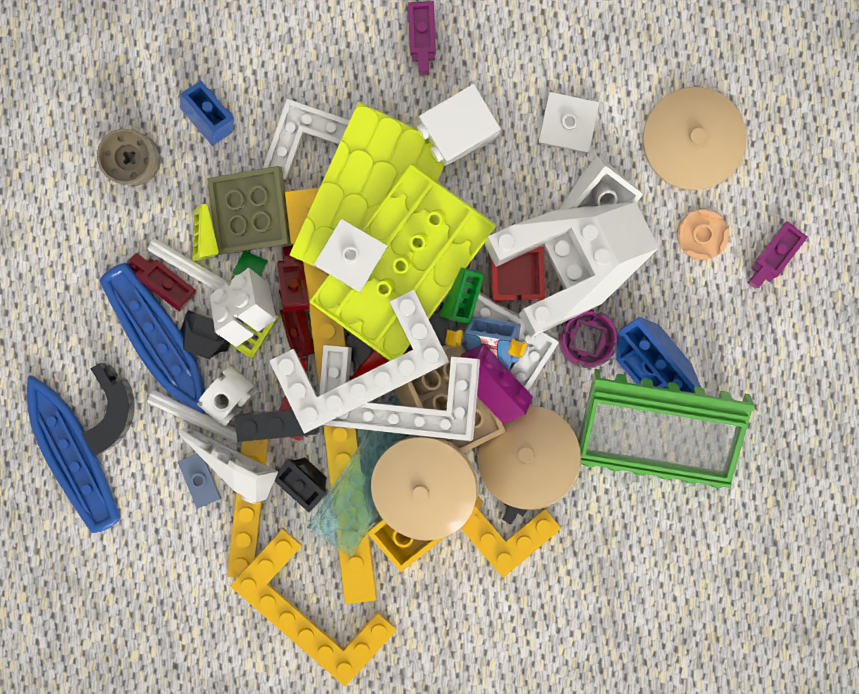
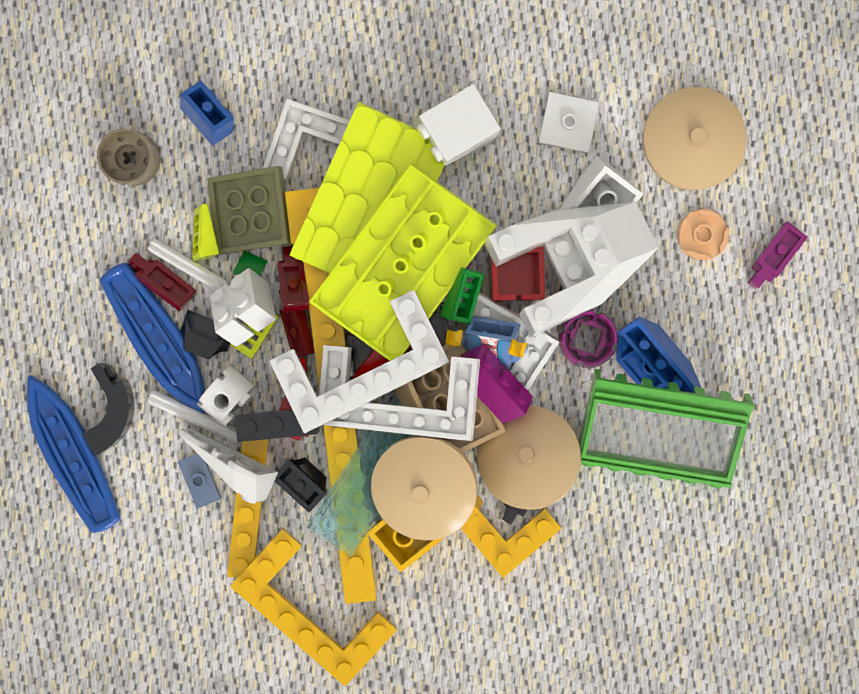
white plate [314,219,387,293] -> none
magenta hinge [408,1,436,75] -> none

